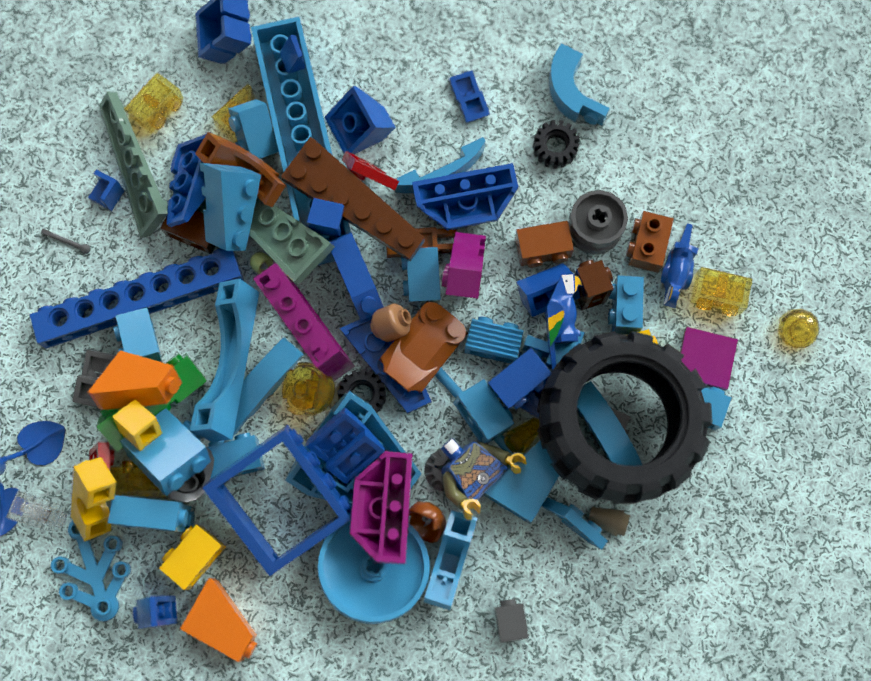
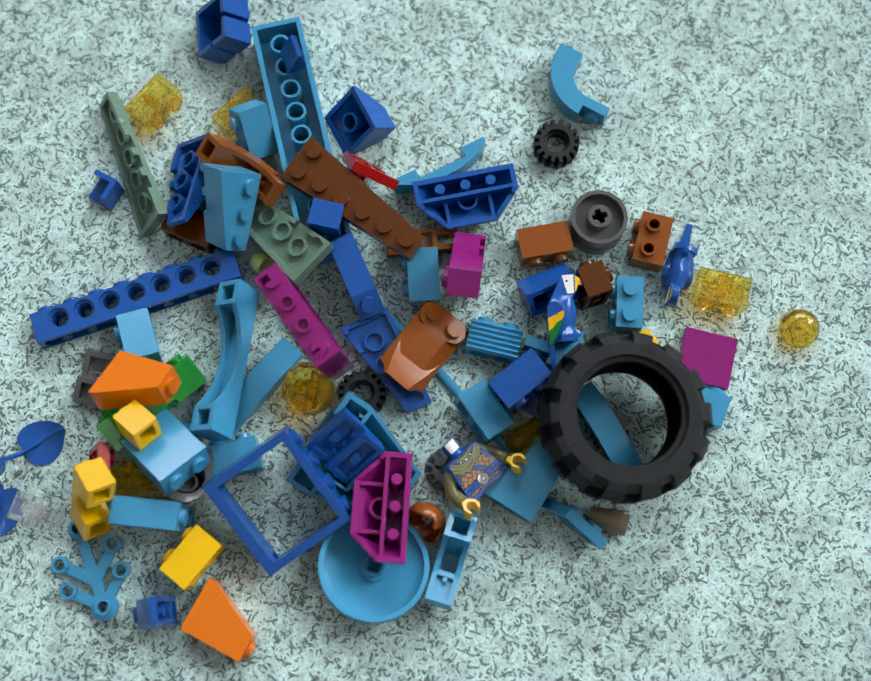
dark grey hinge [40,228,90,254] -> none
medium nougat head [370,303,412,342] -> none
blue slope [448,70,490,123] -> none
dark grey brick [494,598,529,643] -> none

